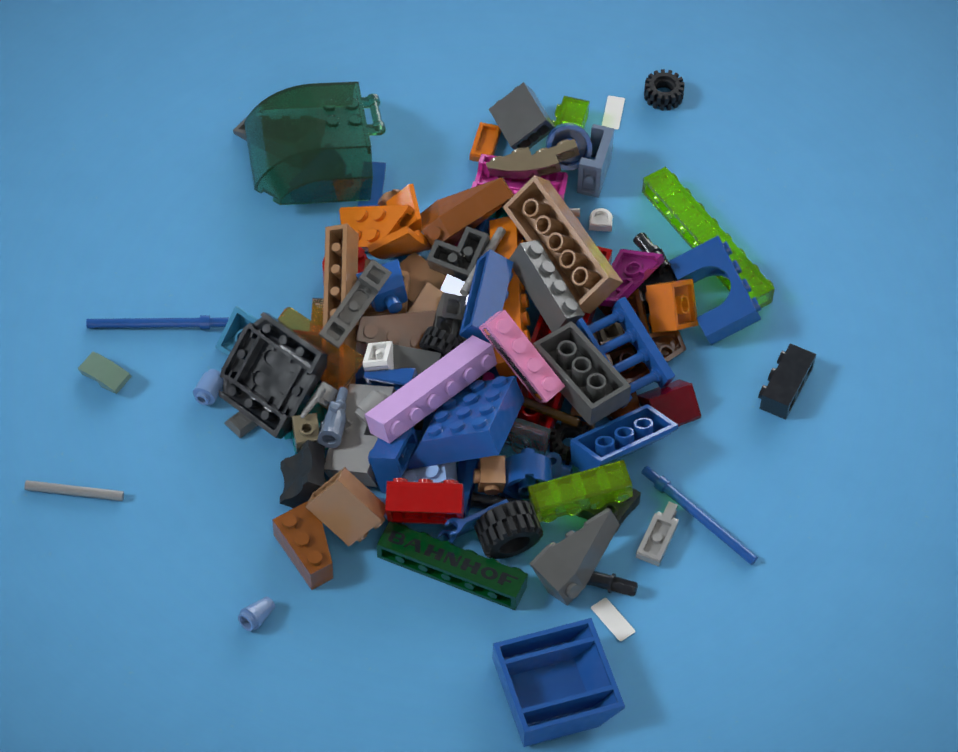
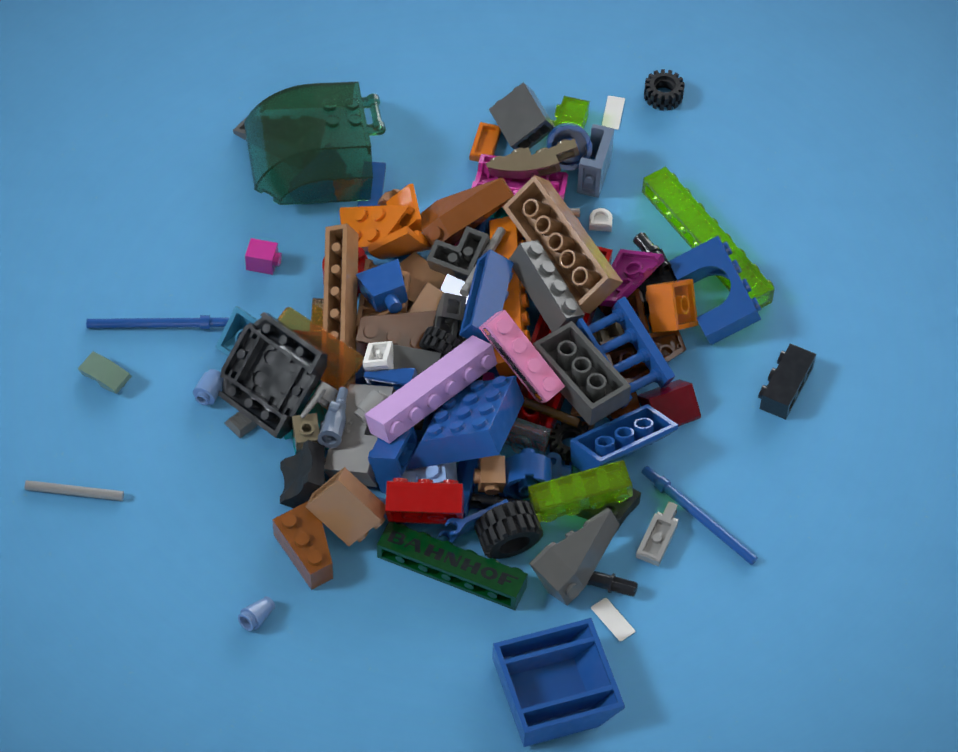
dark grey slope [319,259,392,349] -> none
none -> dark pink brick [245,238,282,275]

